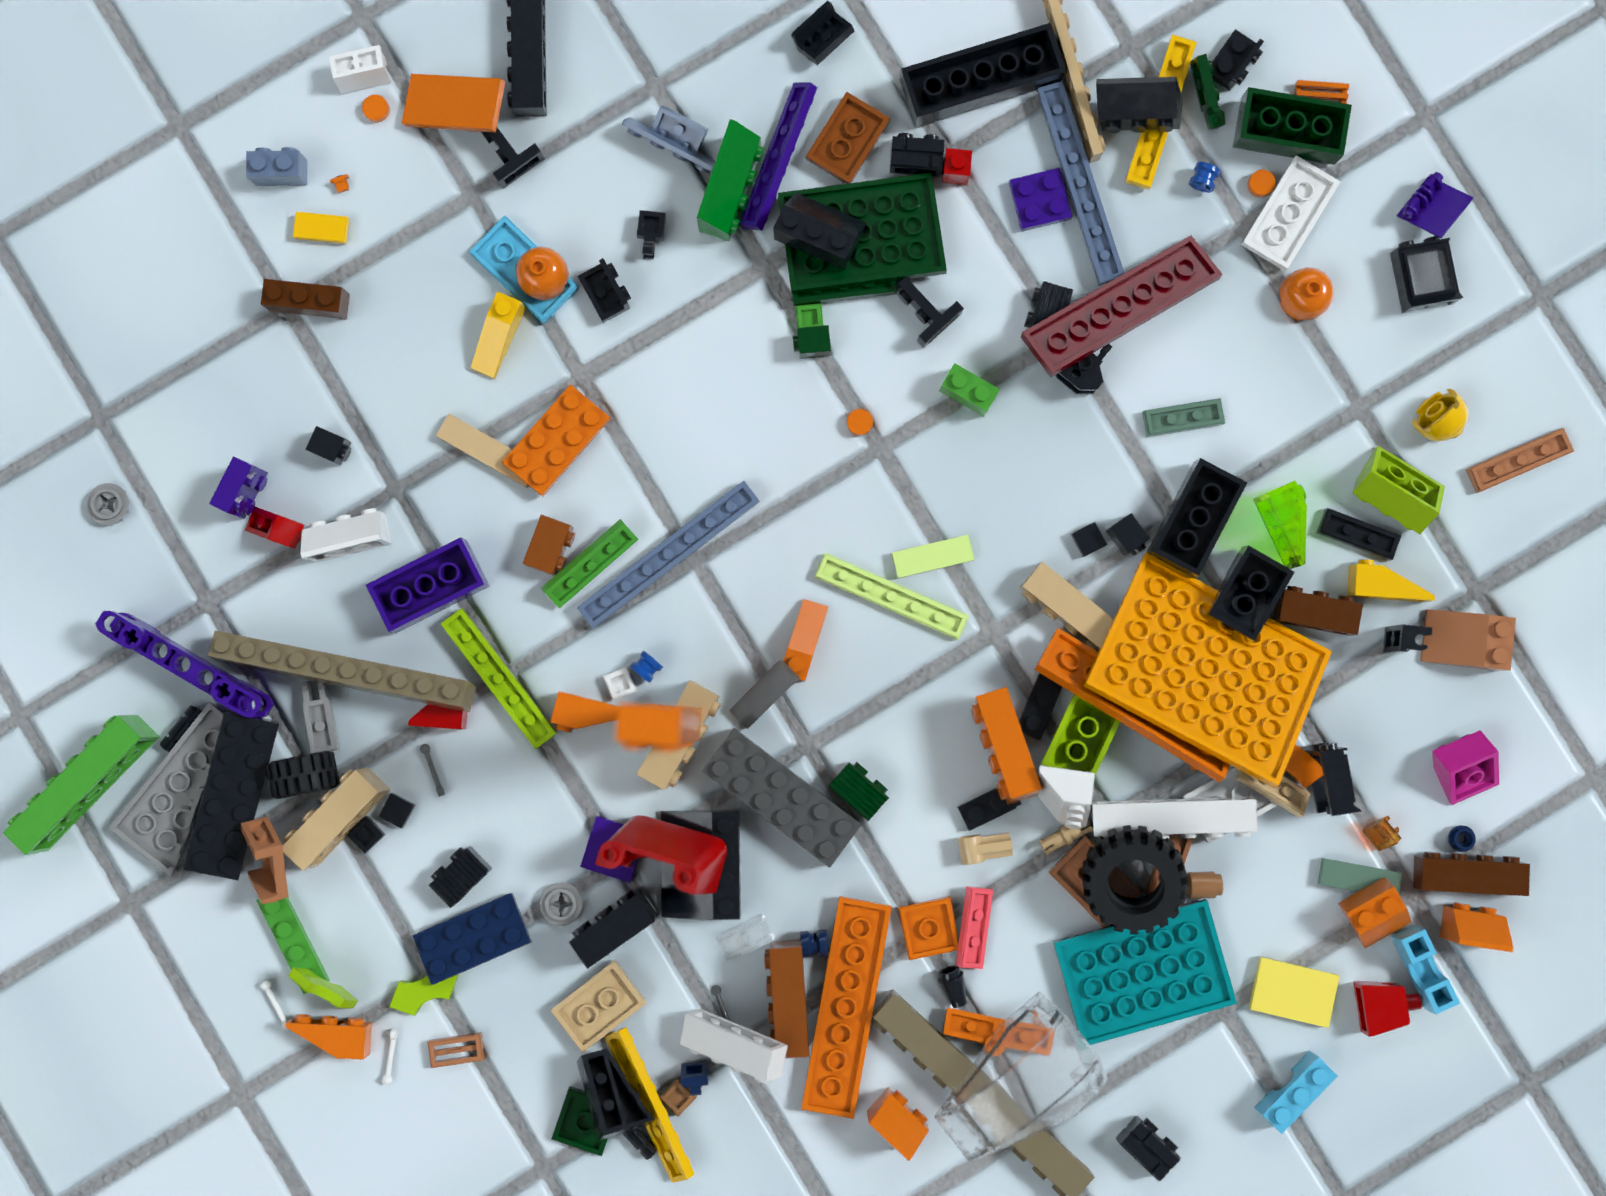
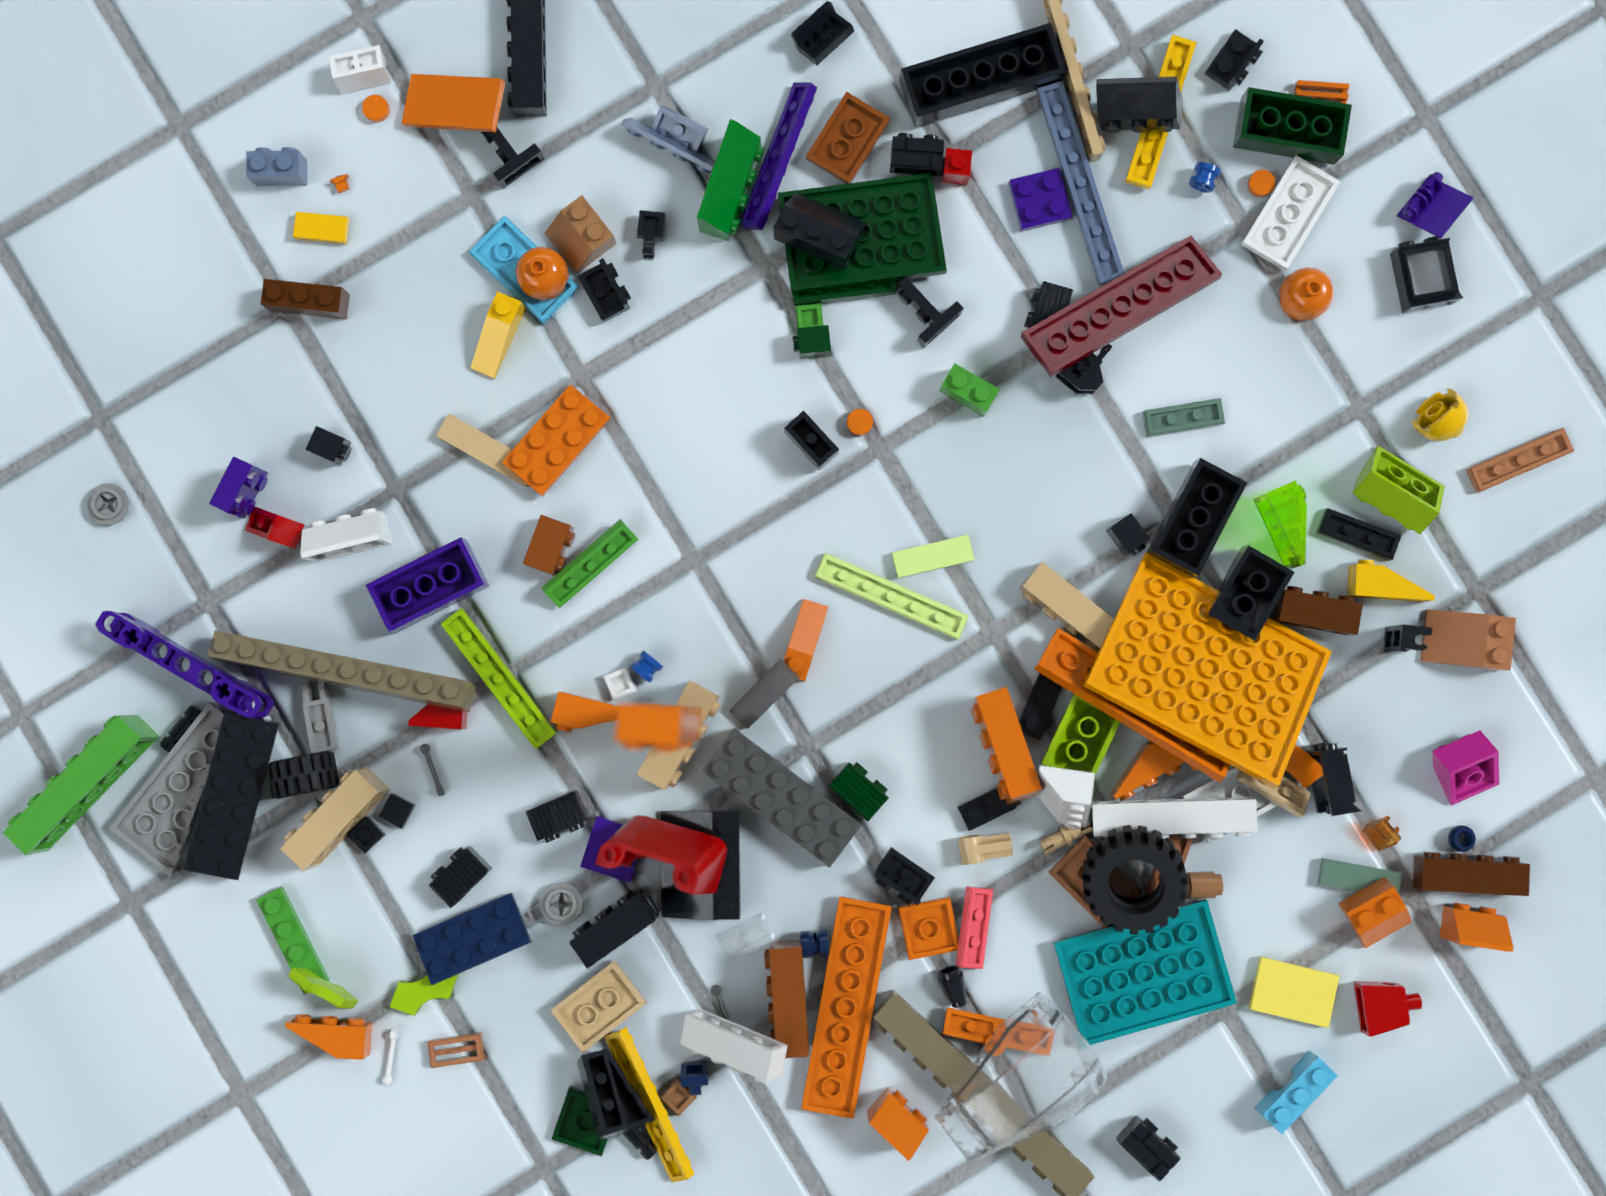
nougat panel [240,816,289,904] -> none
white hinge [260,980,289,1032] -> none
sand blue plate [577,481,760,629] -> none
black tile [1071,522,1107,557] -> none
dark green hinge [1190,54,1225,130] -> none
medium azure arch [1391,925,1460,1015] -> none
none -> black brick [526,790,589,843]
none -> medium nougat slope [544,195,617,275]
none -> black brick [784,410,839,471]
none -> black bracket [873,847,935,906]
none -> orange slope [1110,741,1185,801]

